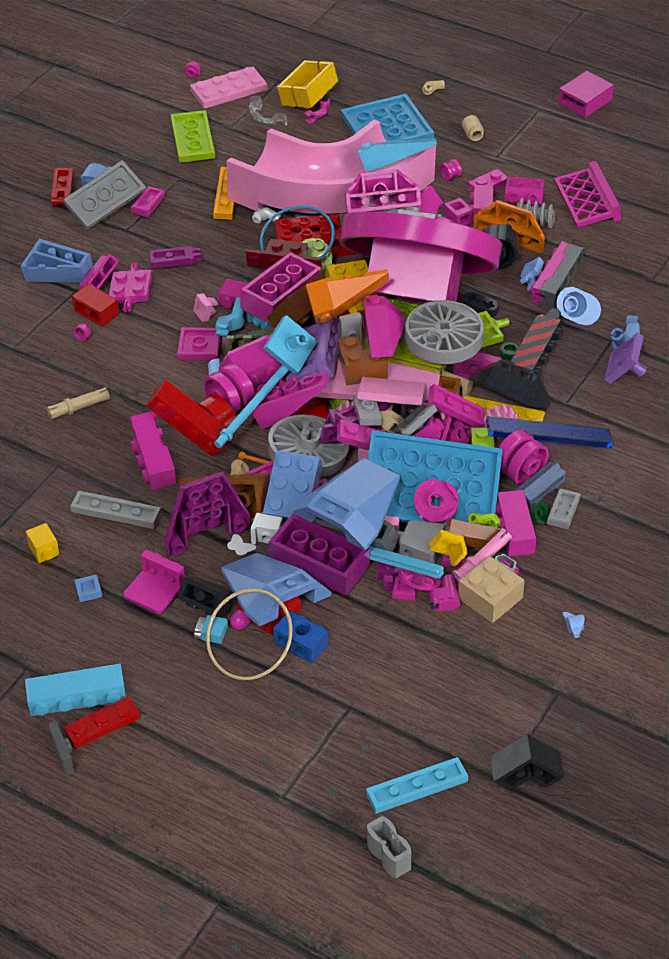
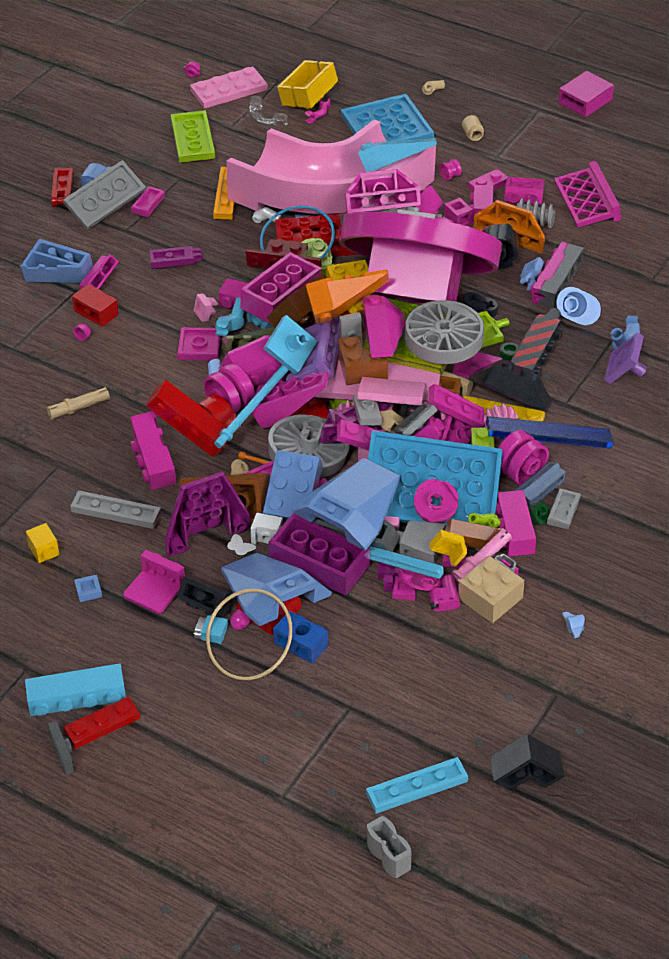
dark pink plate [109,263,153,312] -> none

